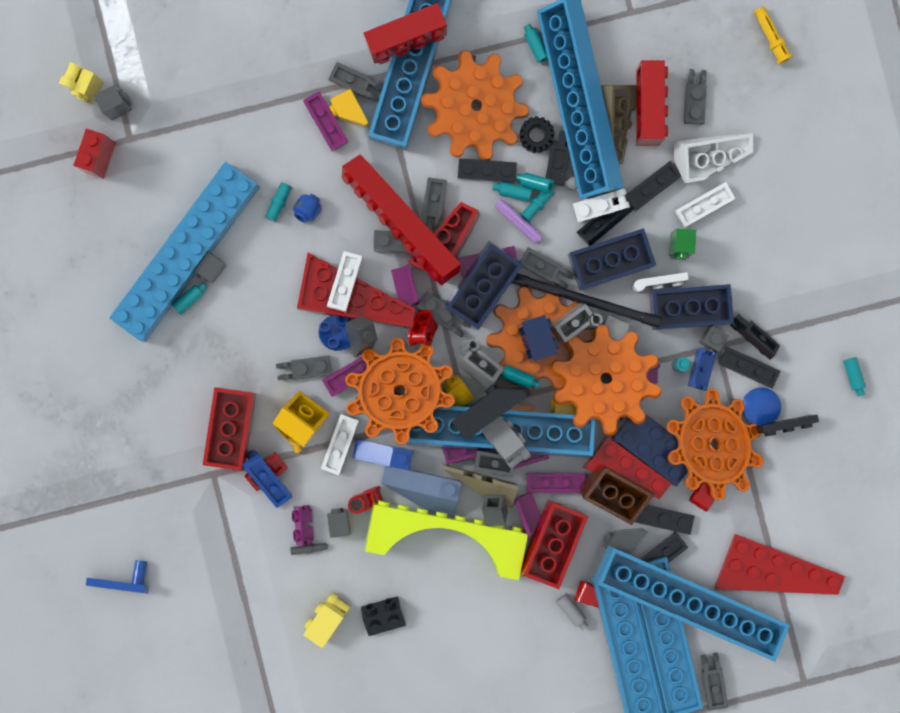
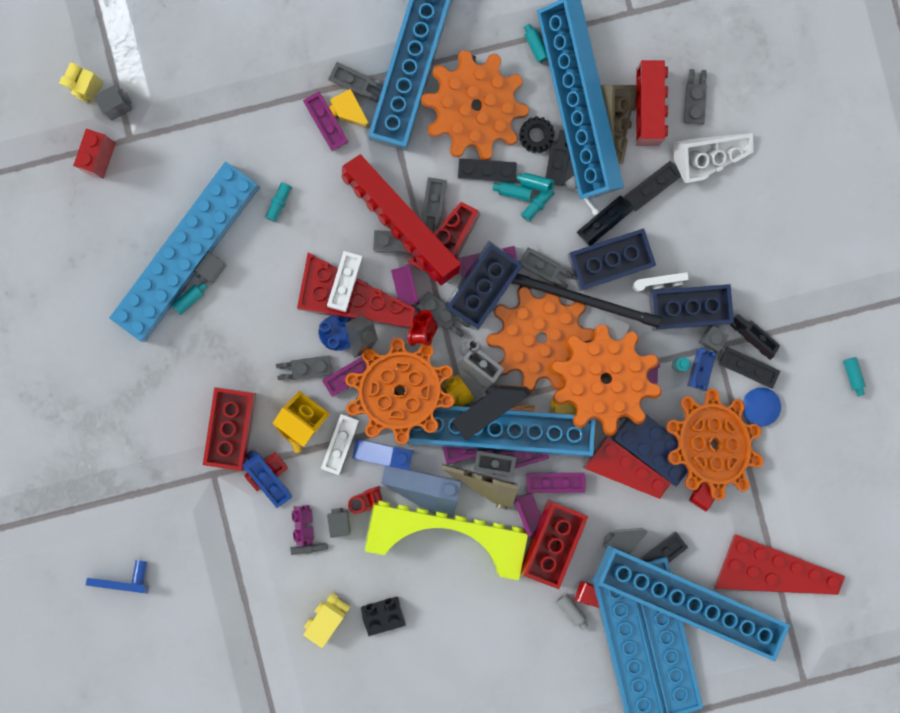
blue head [293,194,322,223] -> none
red brick [363,3,447,64] -> none
light grey hinge [481,416,531,470] -> none
dark grey brick [482,495,508,526] -> none
lavender axle [495,199,542,244] -> none
teal cylinder [501,364,540,389] -> none
dark blue brick [518,315,560,363] -> none
light grey hinge [551,303,603,343] -> none
white plate [573,188,630,222] -> none
reddish brown slope [580,466,654,525] -> none
black plate [635,505,695,535] -> none
green brick [669,228,696,260] -> none
white plate [674,182,735,228] -> none
dark grey hinge [701,652,728,710] -> none
yellow pin [753,6,793,65] -> none
black plate [756,414,819,436] -> none

